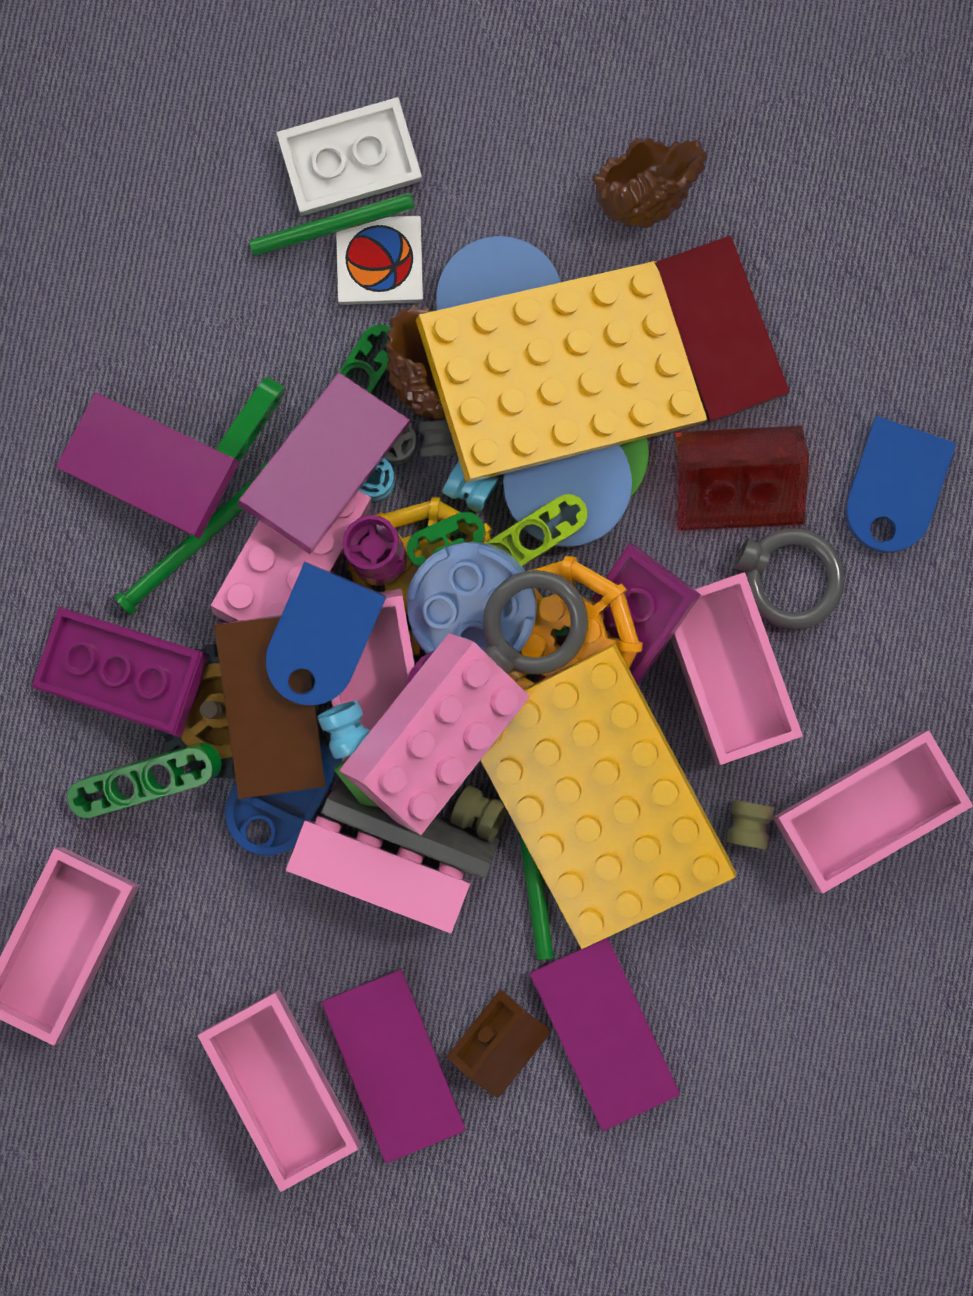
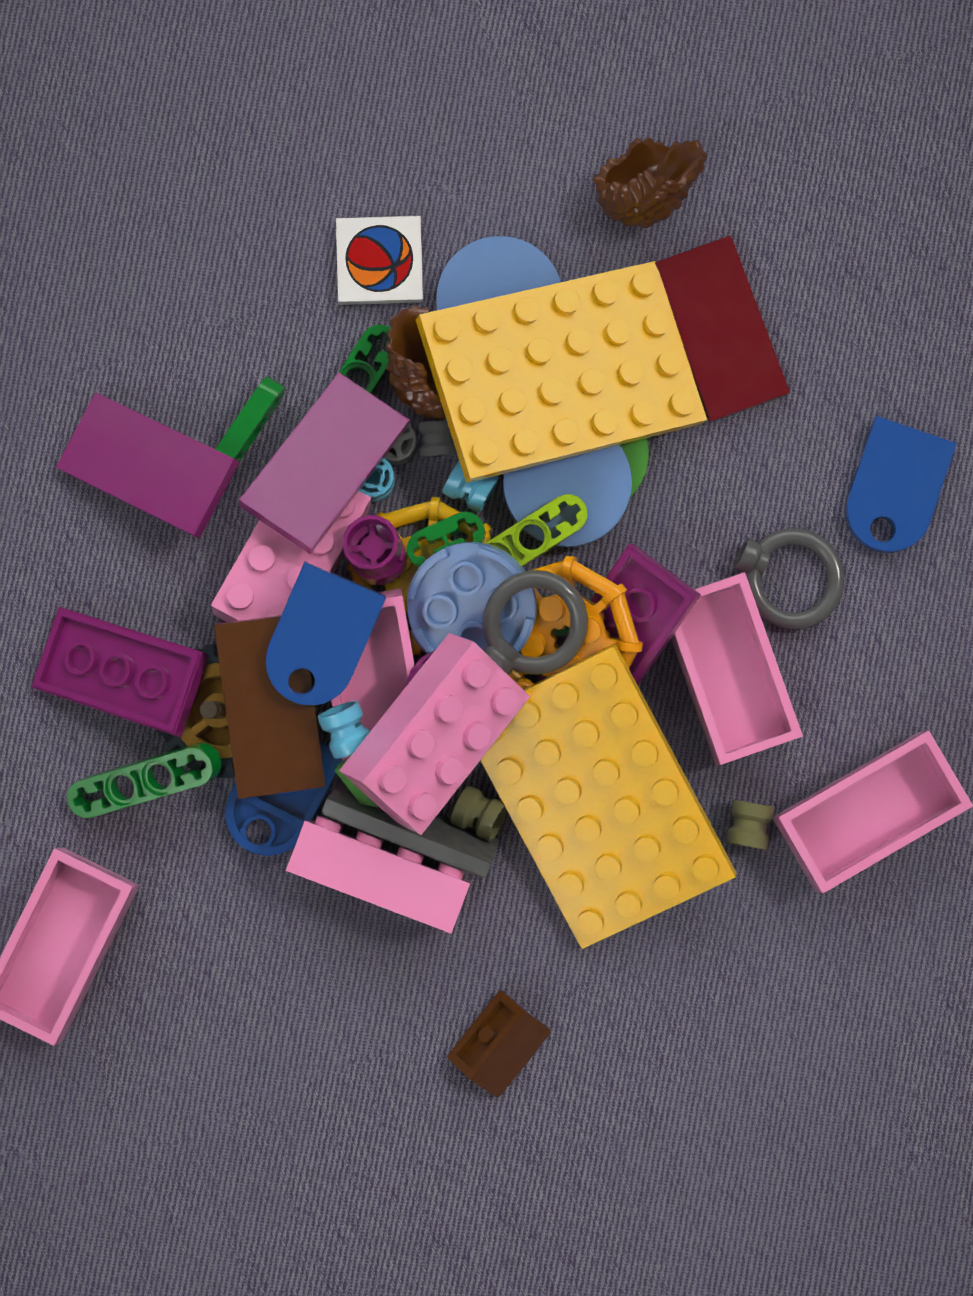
green bar [114,461,268,616] -> none
bright pink piece [197,990,361,1192] -> none
green bar [250,193,415,256] -> none
white plate [276,97,422,216] -> none
magenta tile [321,968,466,1164] -> none
green bar [519,833,554,960] -> none
magenta tile [529,937,681,1132] -> none
clear red slope [673,426,809,531] -> none

